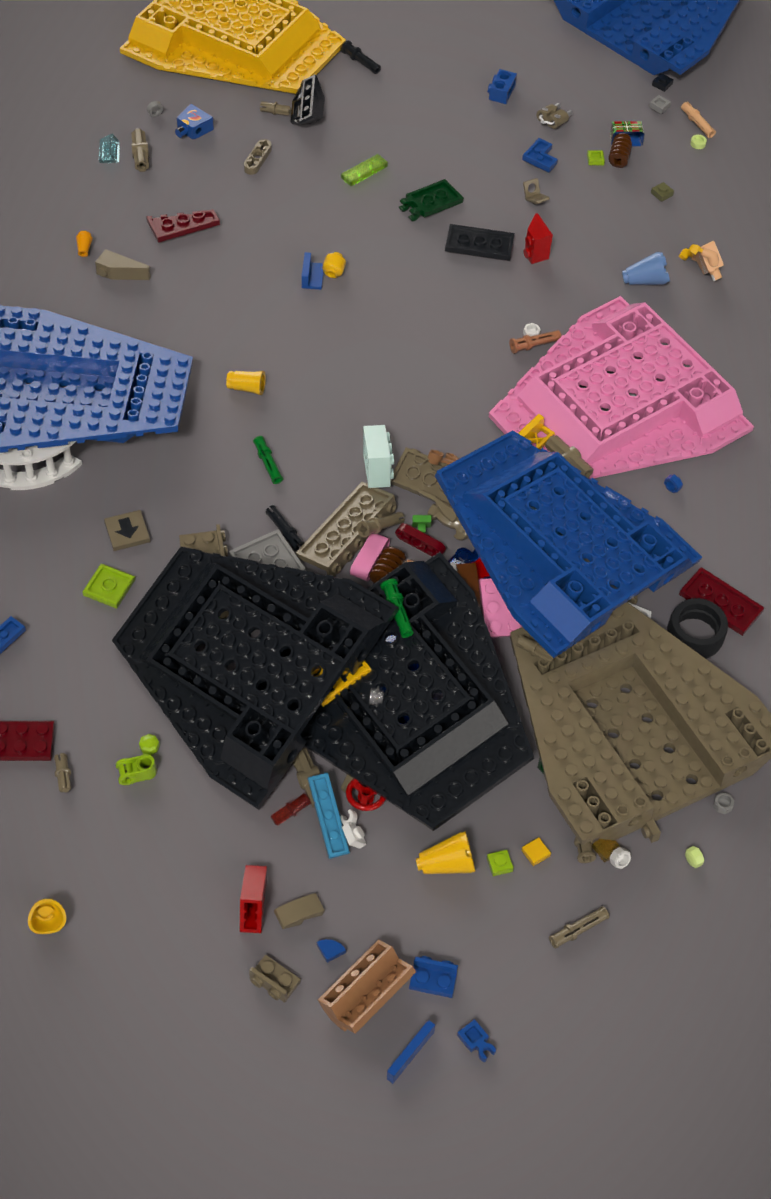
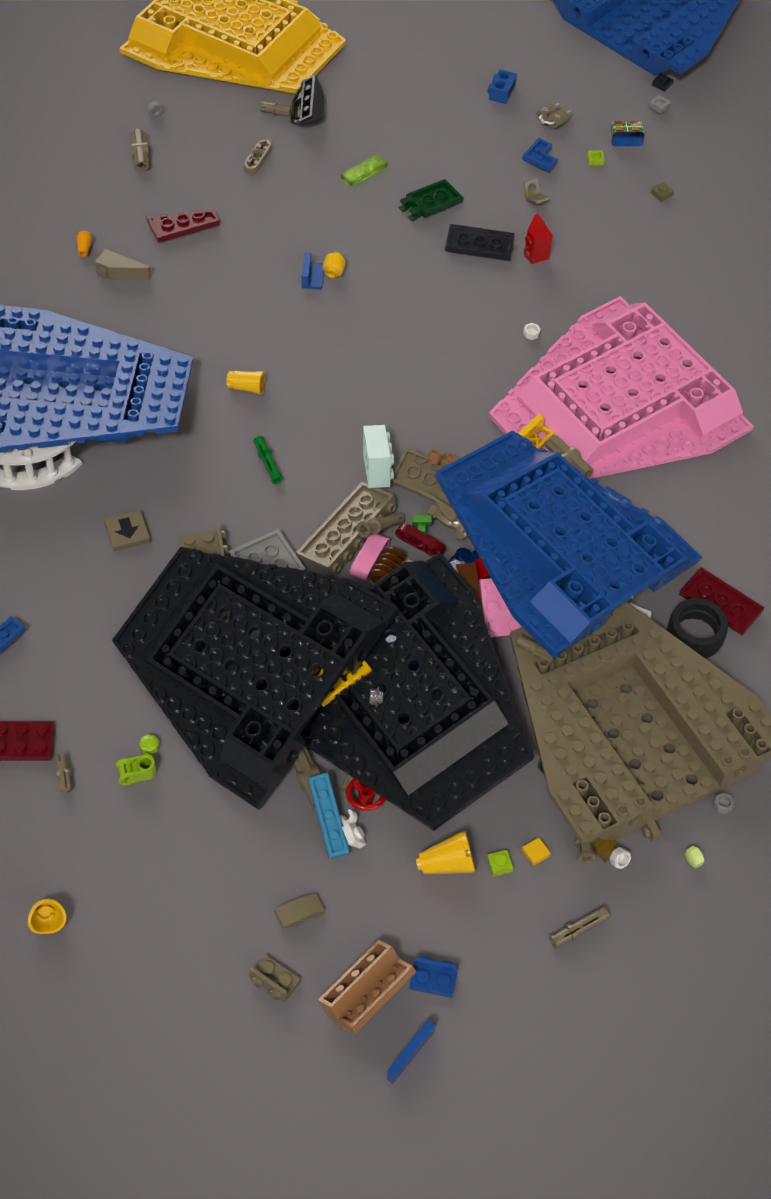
lime tile [83,564,135,609] -> none
clear light blue slope [99,133,119,163] -> none
blue torso [175,104,214,139] -> none
red slope [240,865,267,933] -> none
black pin [265,505,304,551] -> none
clear red axle [271,793,311,825] -> none
blue tile [317,939,346,963] -> none
black pin [341,40,381,74] -> none
green pin [380,579,414,638] -> none
blue plate [457,1019,496,1062] -> none
nougat pin [509,330,561,354] -> none
reddish brown piece [608,133,632,168] -> none
medium blue cone [622,252,670,285] -> none
blue tile [664,474,683,493] -> none
light nougat torso [679,241,724,281] -> none
light nougat pin [681,101,716,138] -> none
yellowish green tile [690,135,707,149] -> none

